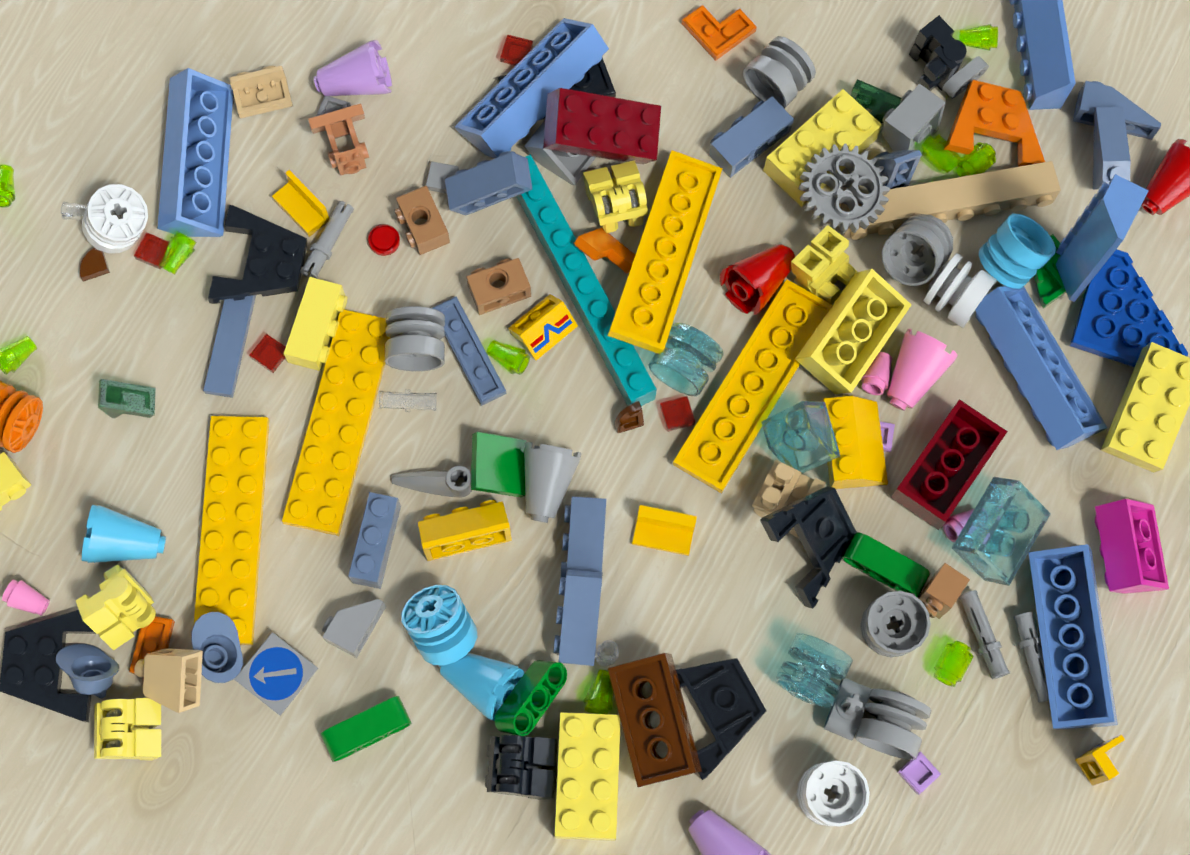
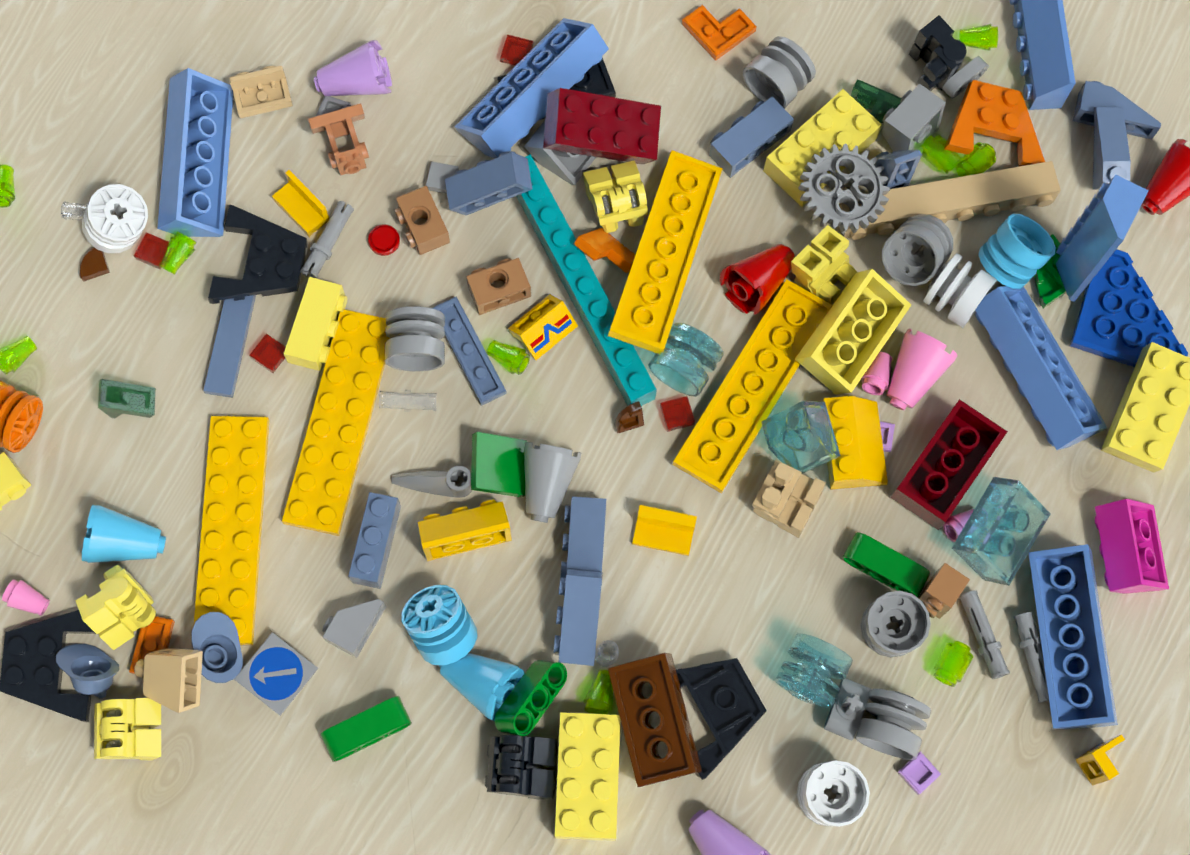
black wing [760,486,857,609] -> none

